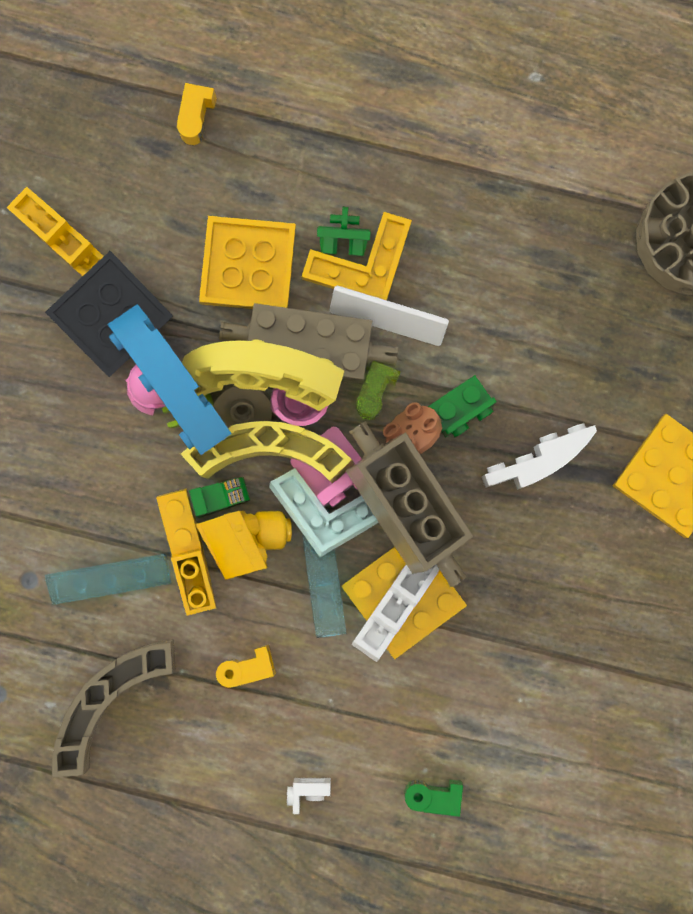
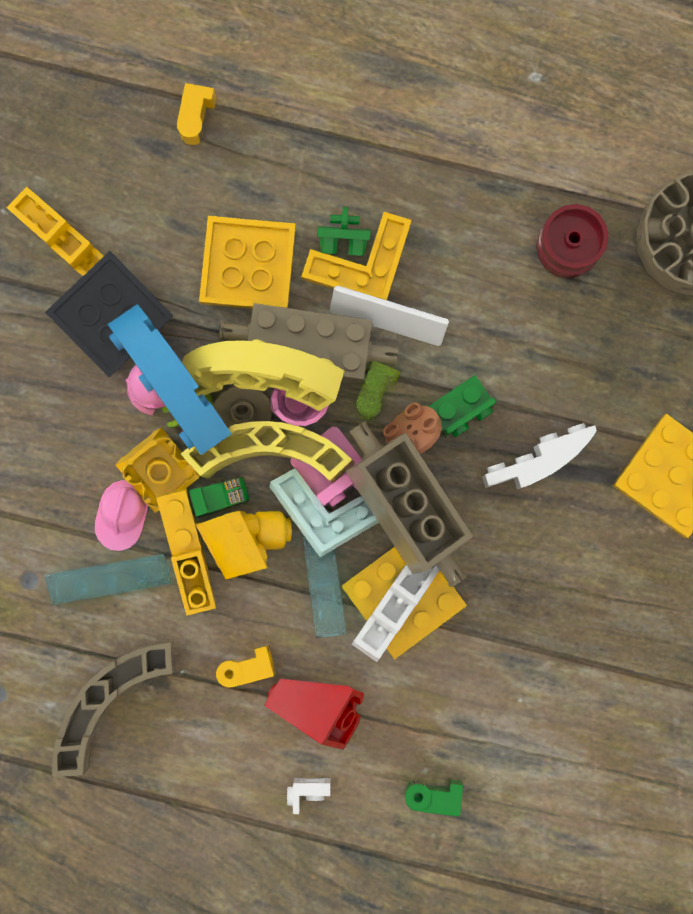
none -> bright pink piece [95,480,148,551]
none -> yellow slope [115,427,200,513]
none -> slope [264,679,364,750]
none -> dark red wheel [536,204,609,279]

